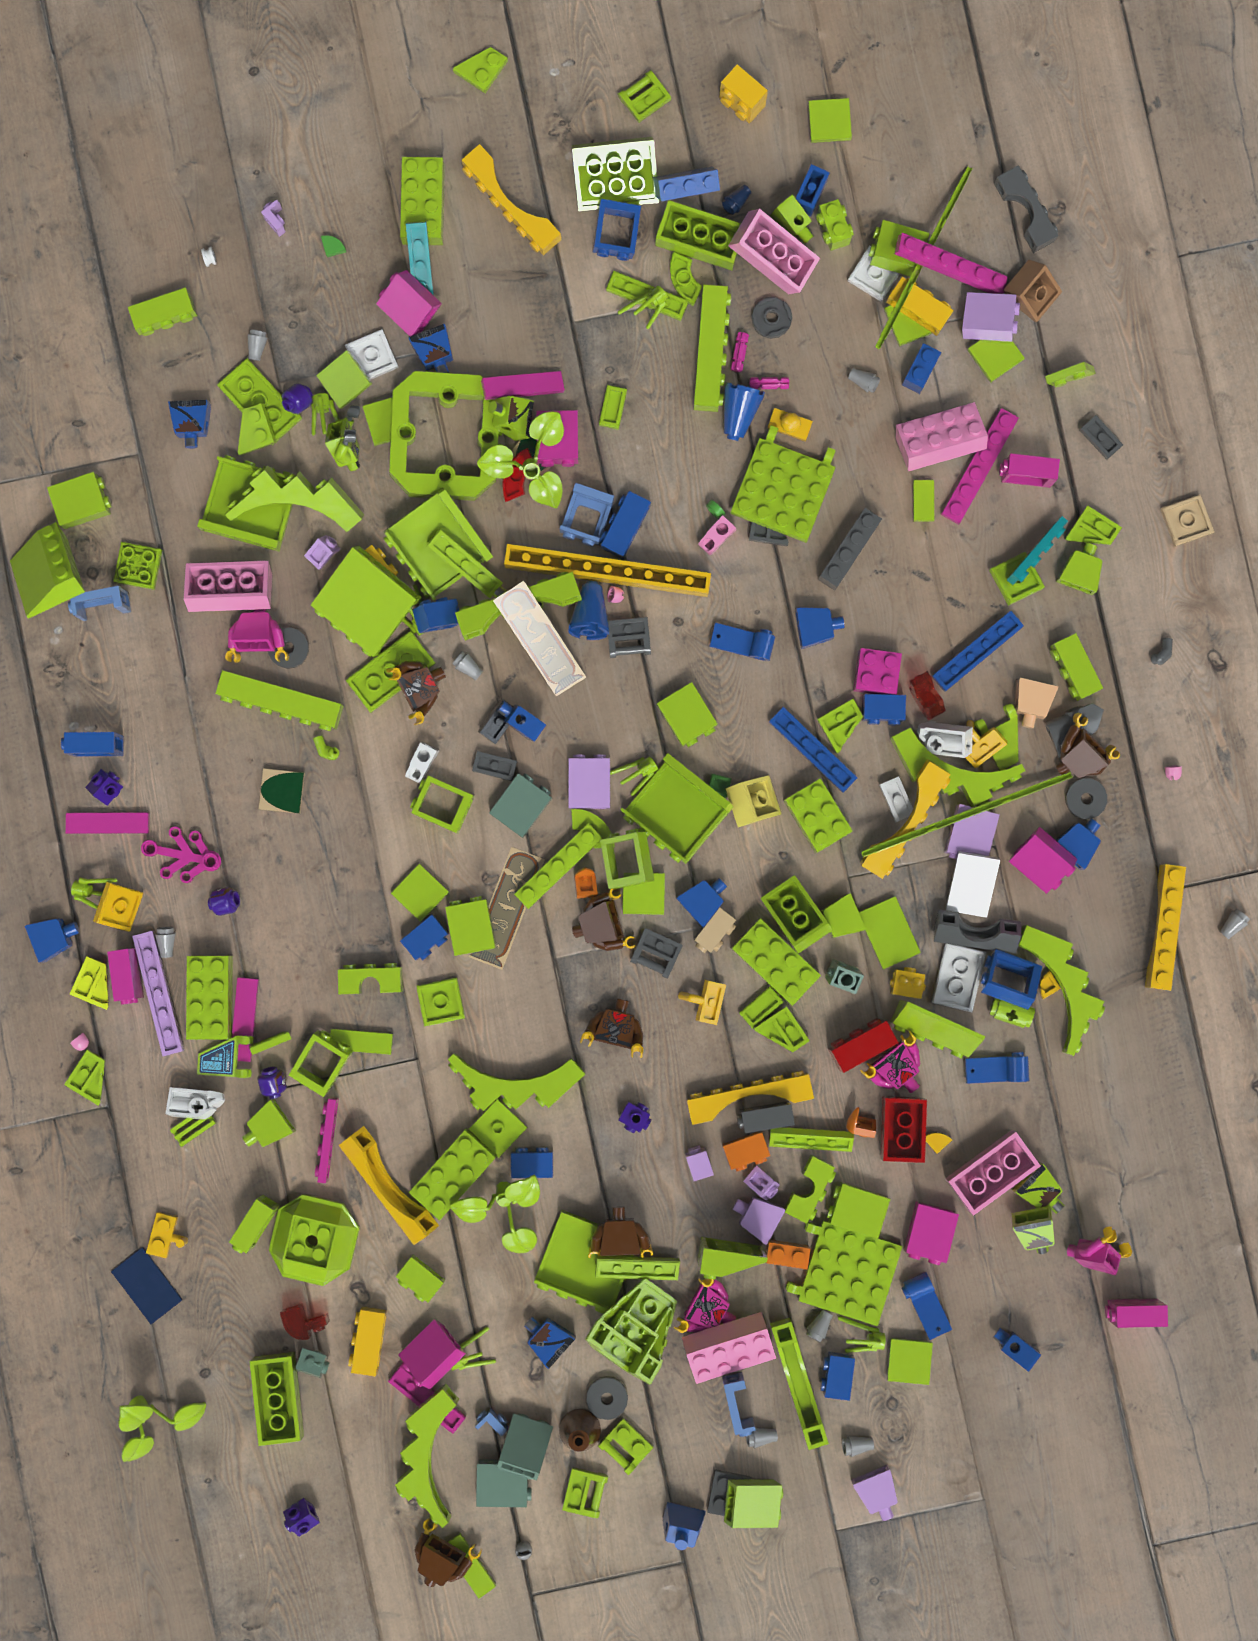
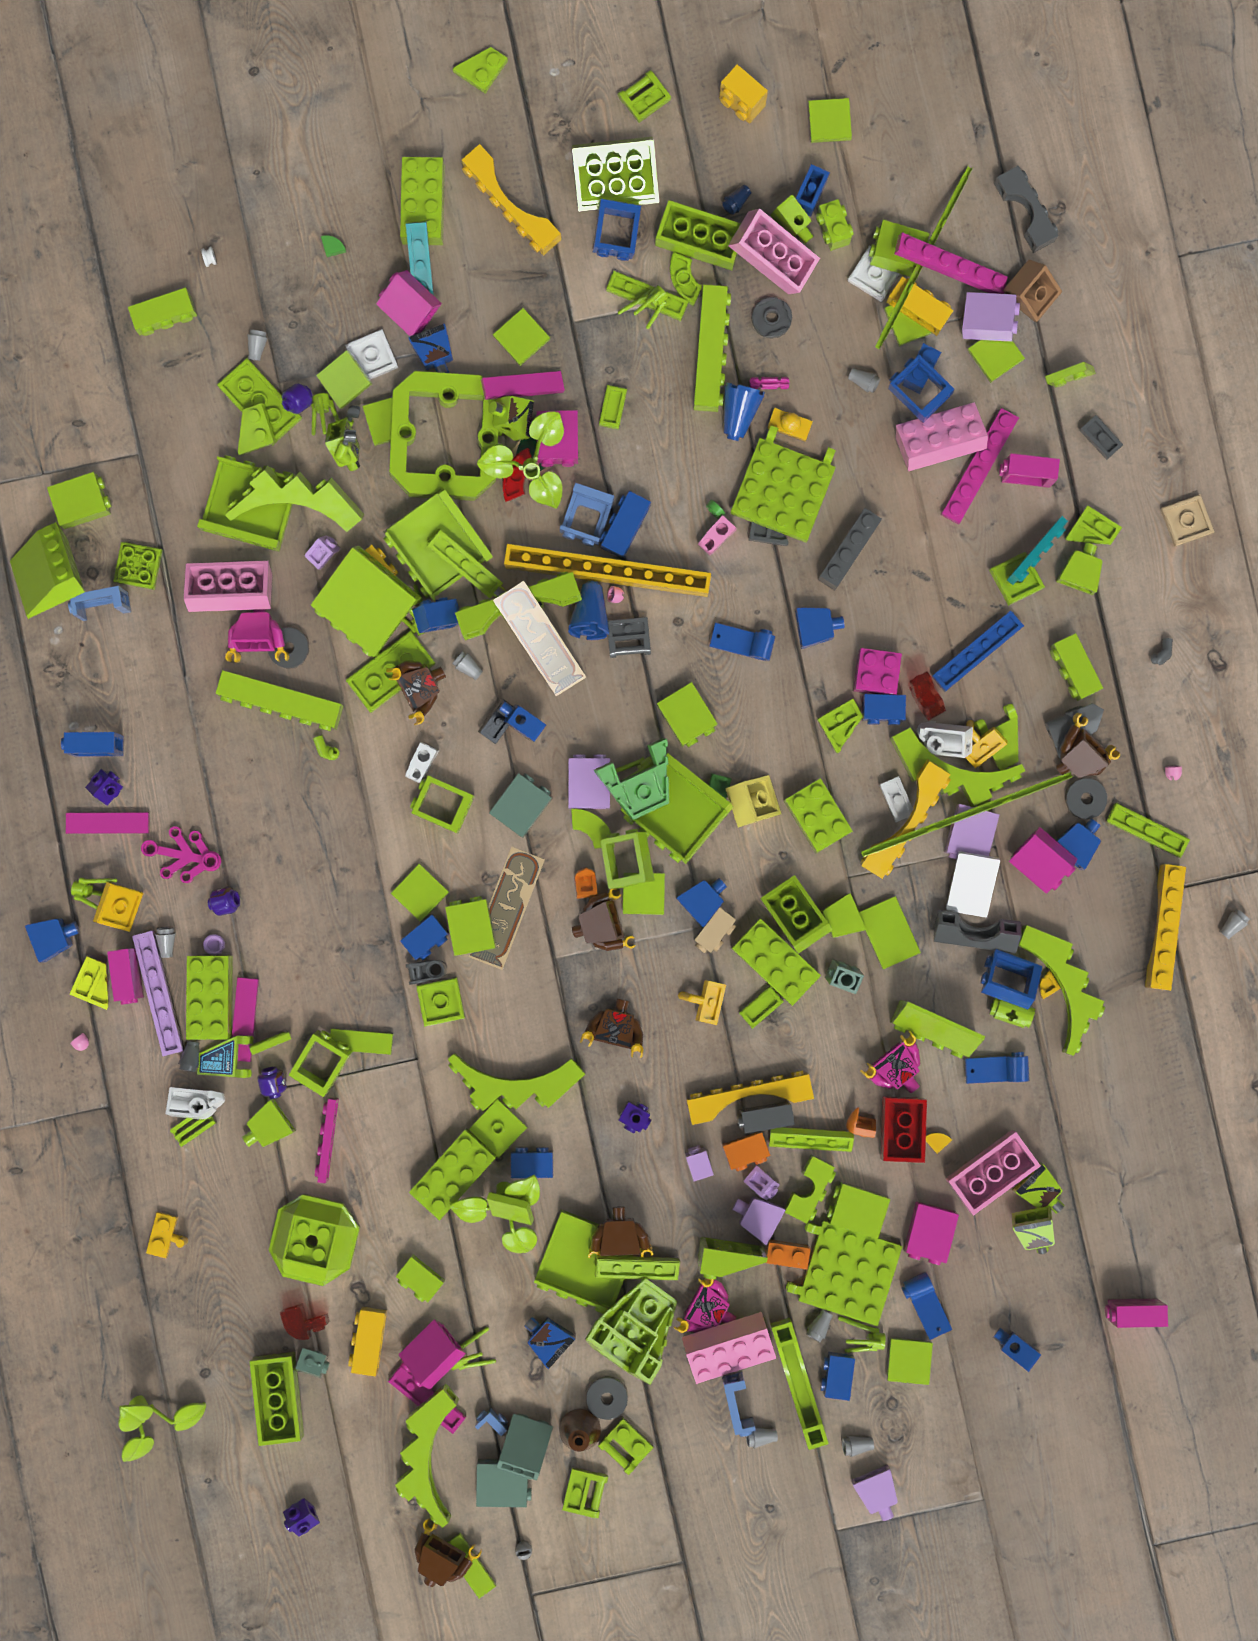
lime wing [64,1049,105,1106] -> none
dark blue window [111,1247,182,1324] -> none
blue torso [168,400,211,449] -> none
lime window [229,1195,281,1254] -> none
dark green tile [259,769,305,814] -> none
lavender bracket [261,200,285,237] -> none
lime arch [338,963,403,995] -> none
yellow arch [339,1126,439,1245] -> none
dark grey plate [472,751,517,781] -> none
lime plate [514,823,603,909] -> none
dark grey plate [630,928,683,979] -> none
brick [653,166,720,201] -> none
blue torso [662,1502,706,1550] -> none
dark grey plate [707,1469,752,1516] -> none
lime brick [724,1479,783,1528] -> none
dark pink axle [731,332,749,372] -> none
lime wing [753,1006,810,1052] -> none
blue plate [769,707,857,793] -> none
red brick [828,1018,899,1073] -> none
yellow head [890,967,926,999] -> none
lime tile [913,480,934,522] -> none
white tile [931,943,986,1012] -> none
light nougat torso [1015,678,1058,729] -> none
dark pink torso [1067,1226,1132,1275] -> none
none -> dark grey cone [178,1041,200,1072]
none -> lavender tile [203,934,225,955]
none -> dark grey piece [406,960,447,985]
none -> lime tile [487,1192,534,1225]
none -> lime tile [493,308,550,366]
none -> bright green wing [594,738,669,820]
none -> blue window [888,355,955,423]
none -> lime tile [1106,803,1190,858]

